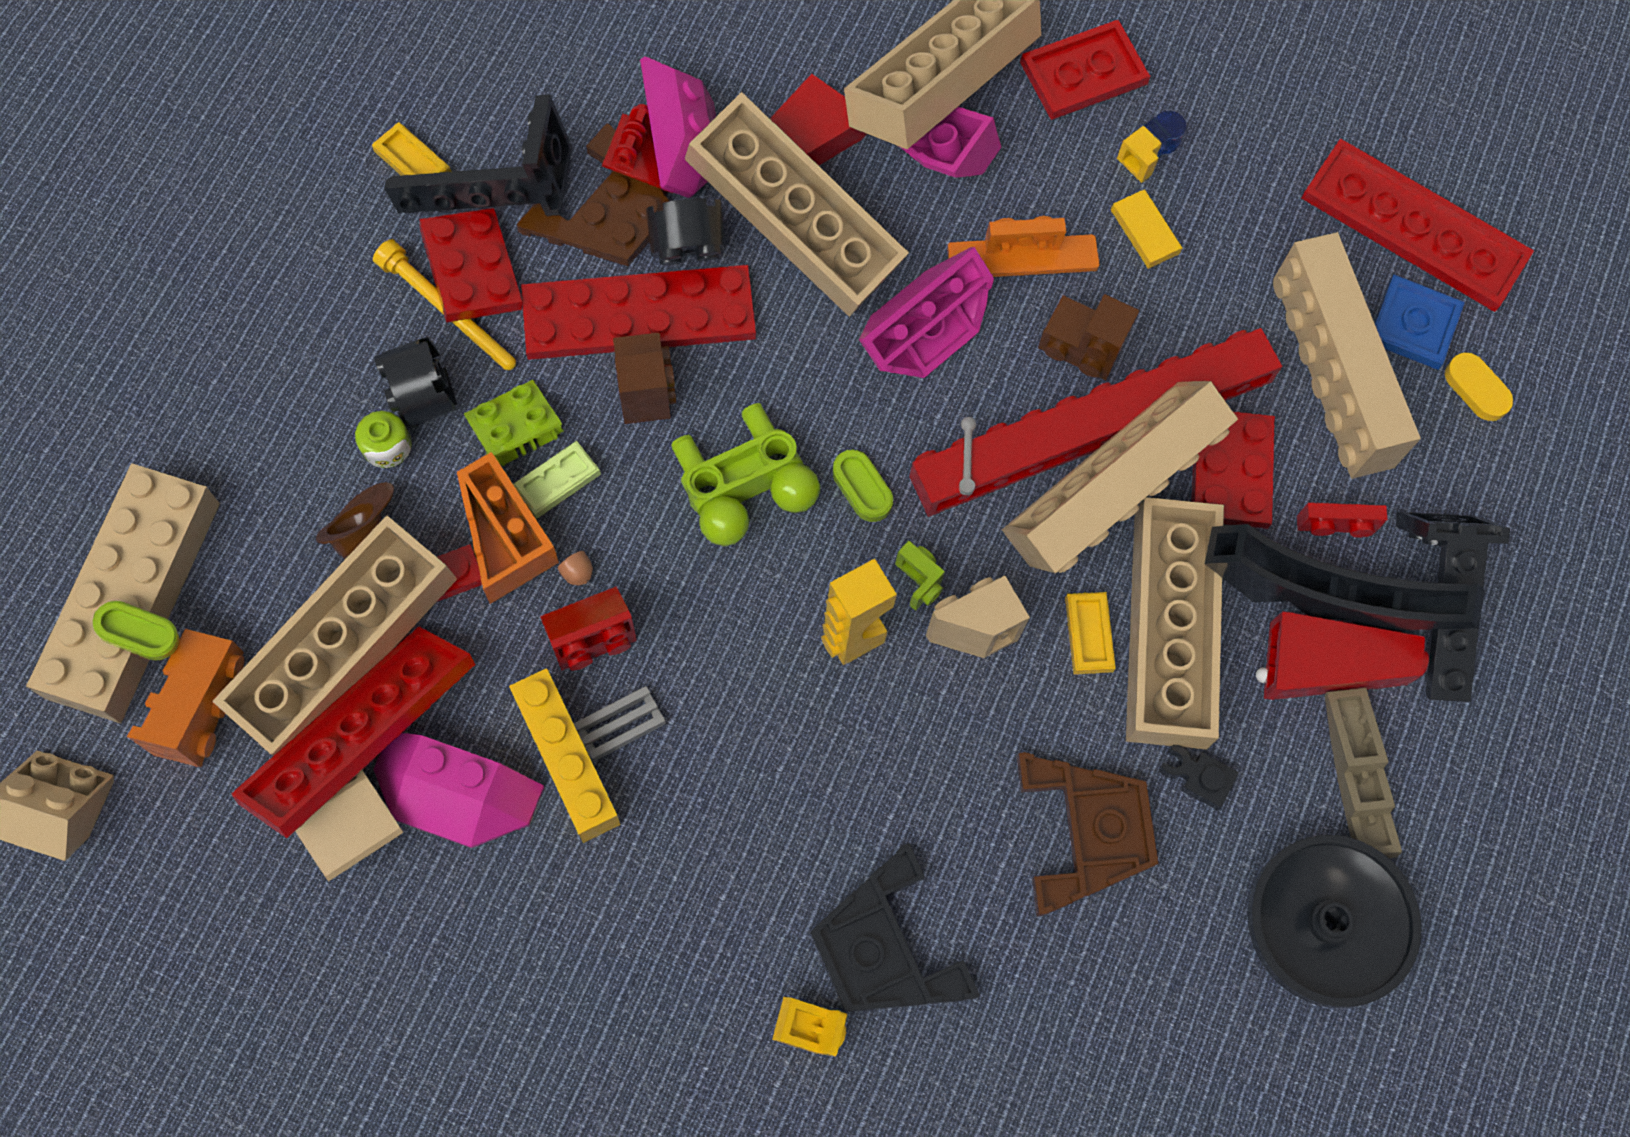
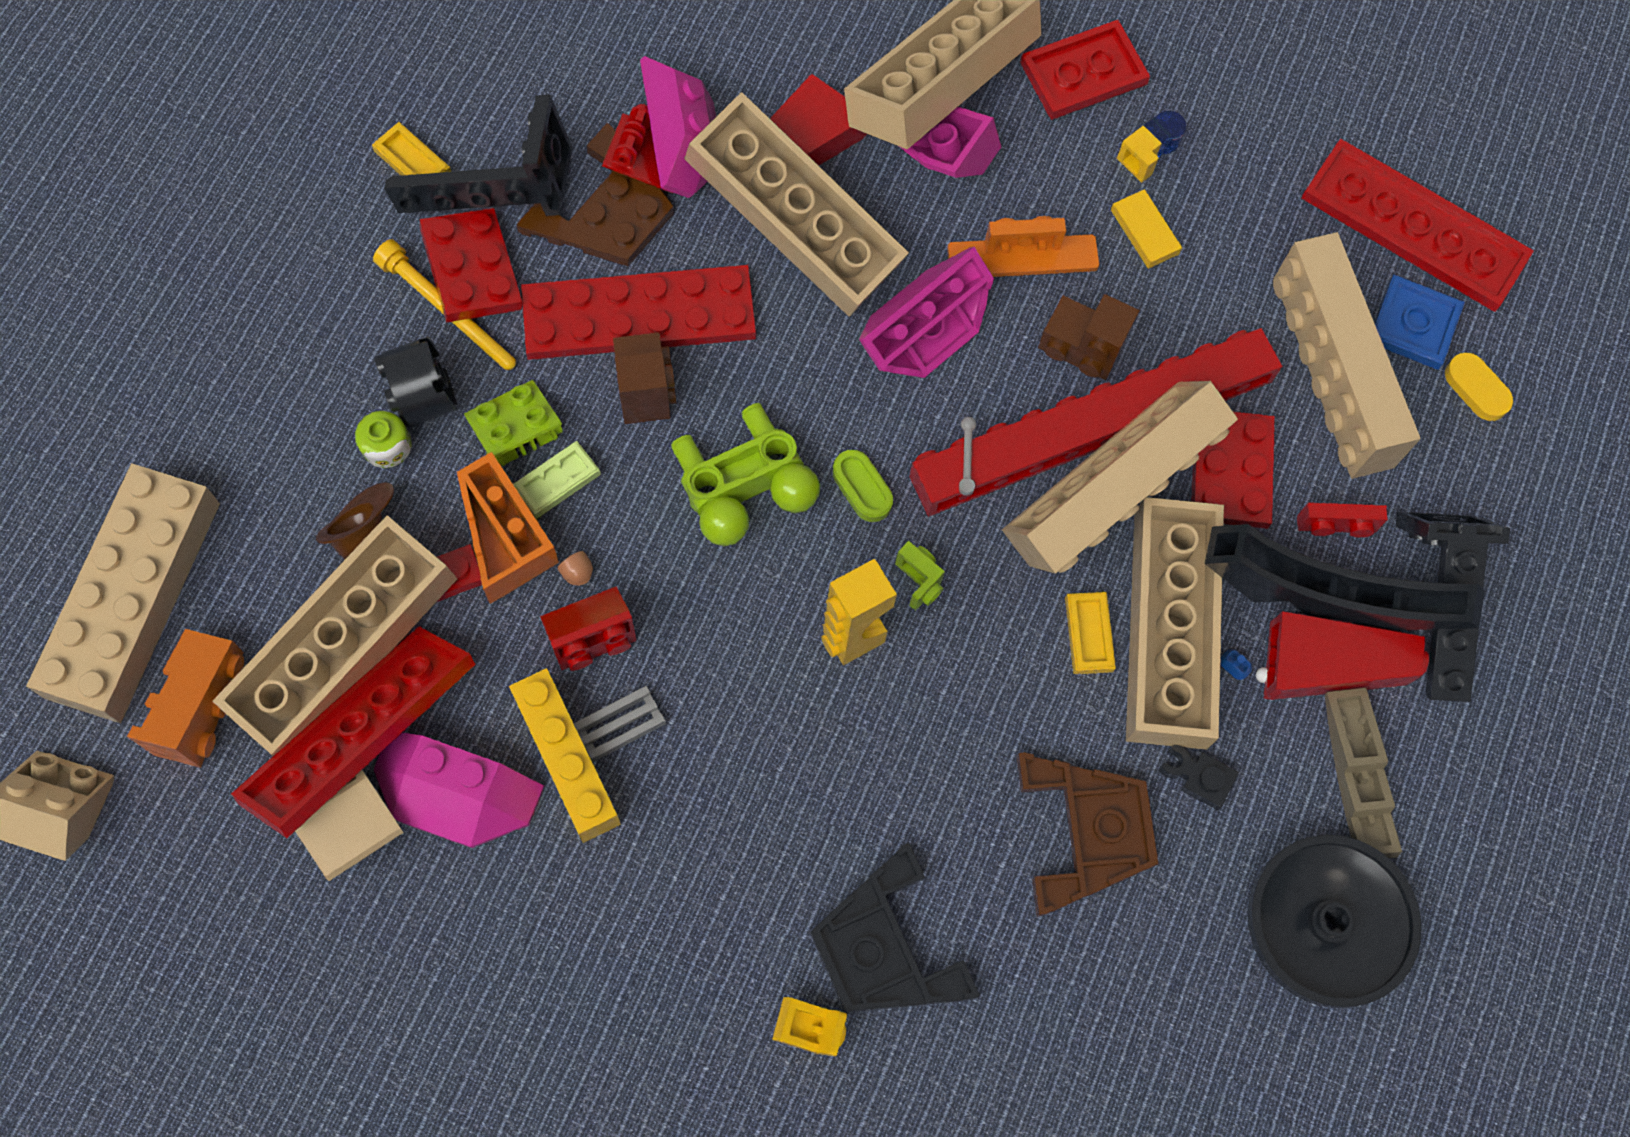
lime tile [93,601,179,660] -> none
black brick [646,198,727,265] -> none
tan slope [926,576,1030,658] -> none
none -> blue rock [1220,649,1252,680]

